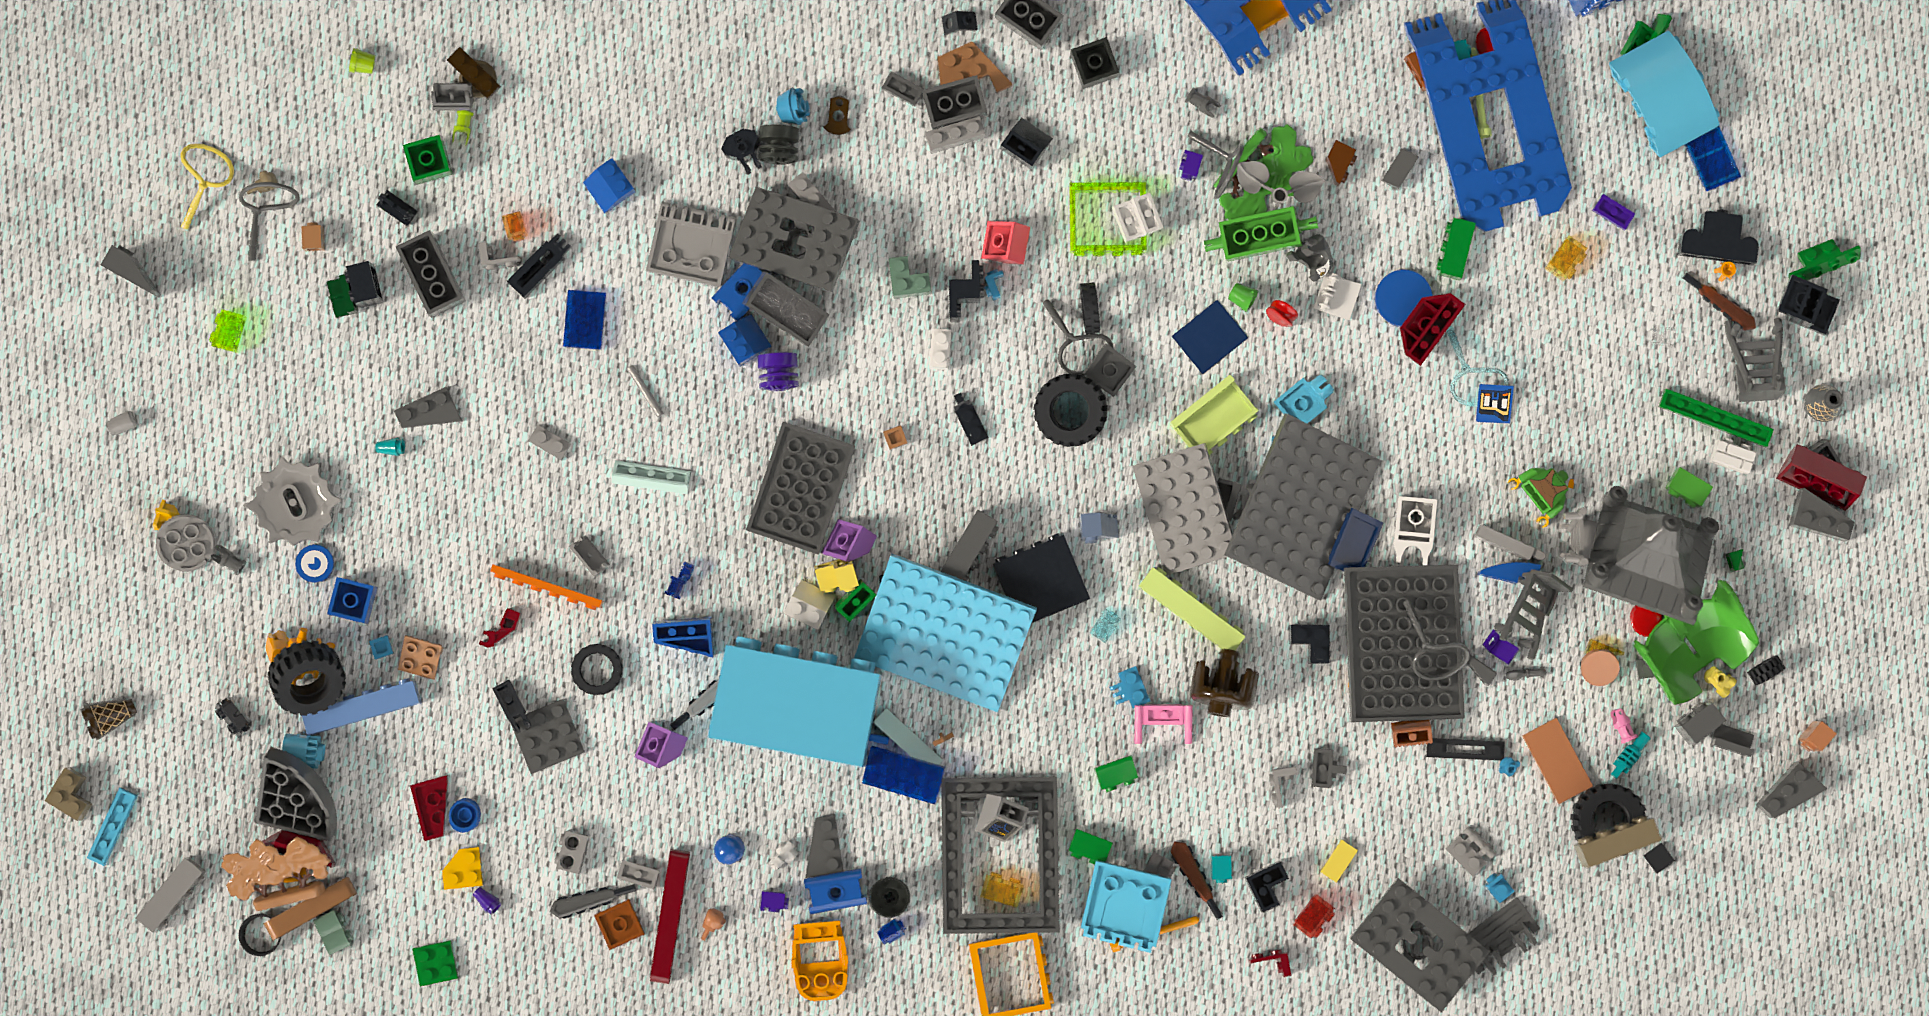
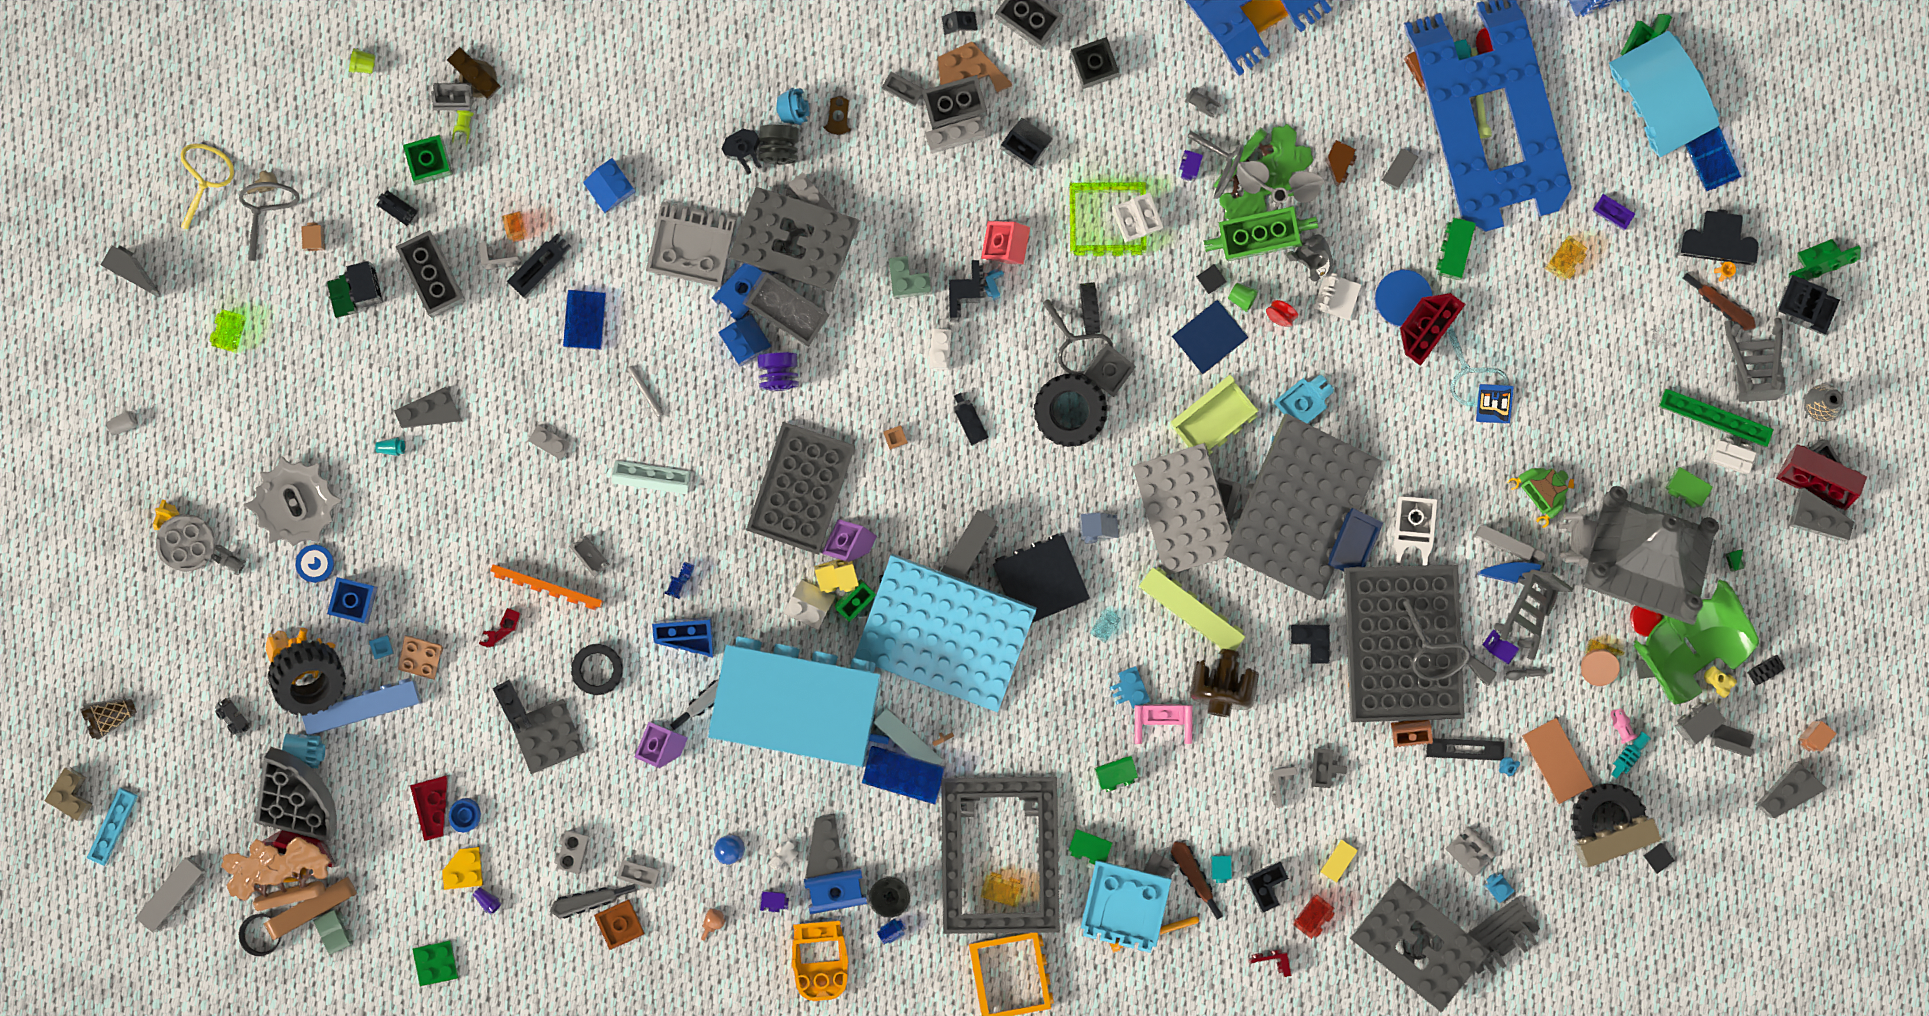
dark red beam [650,849,690,984] -> none
light grey slope [975,794,1029,842] -> none
none -> black piece [1196,264,1227,295]

